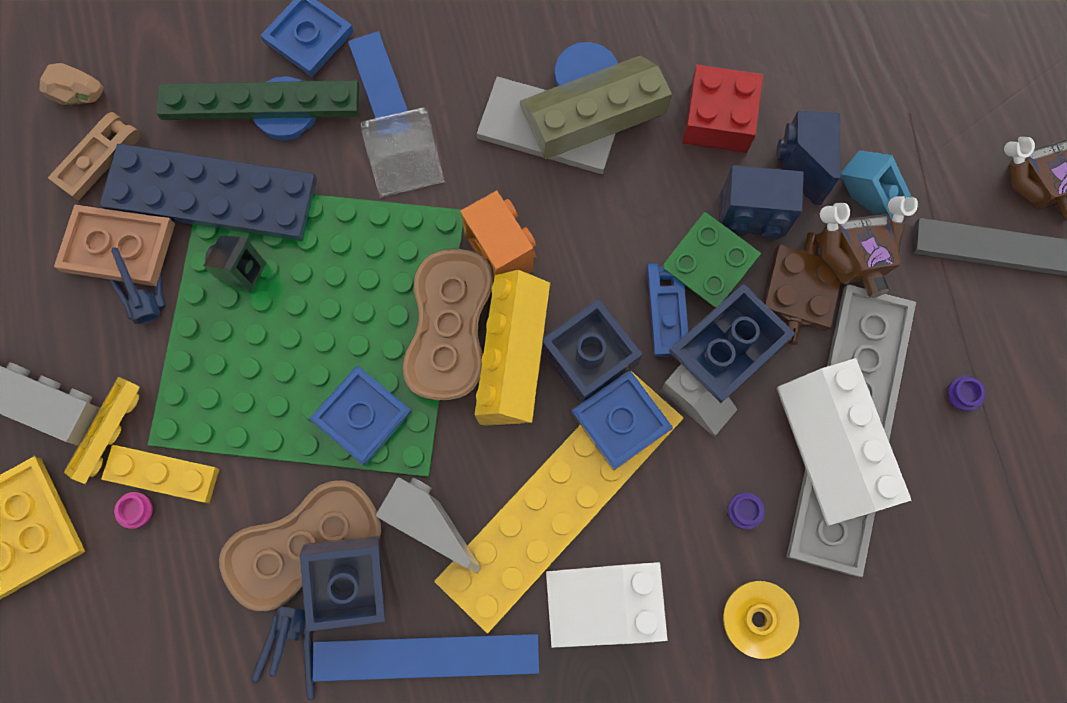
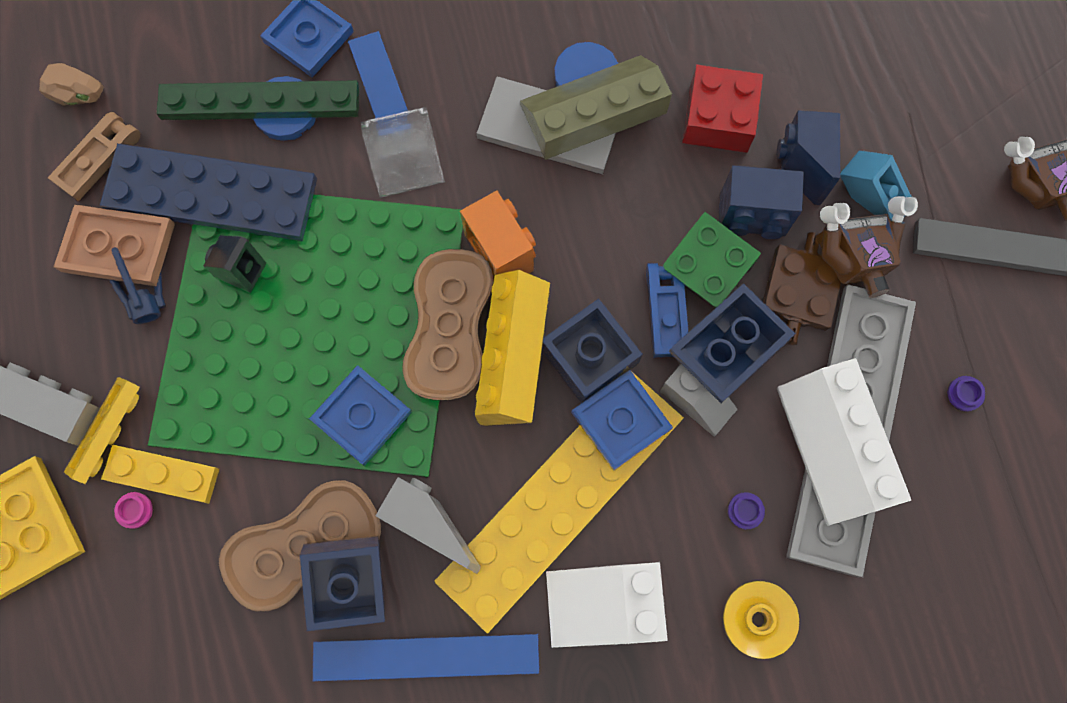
dark blue plant [251,606,314,700] -> none

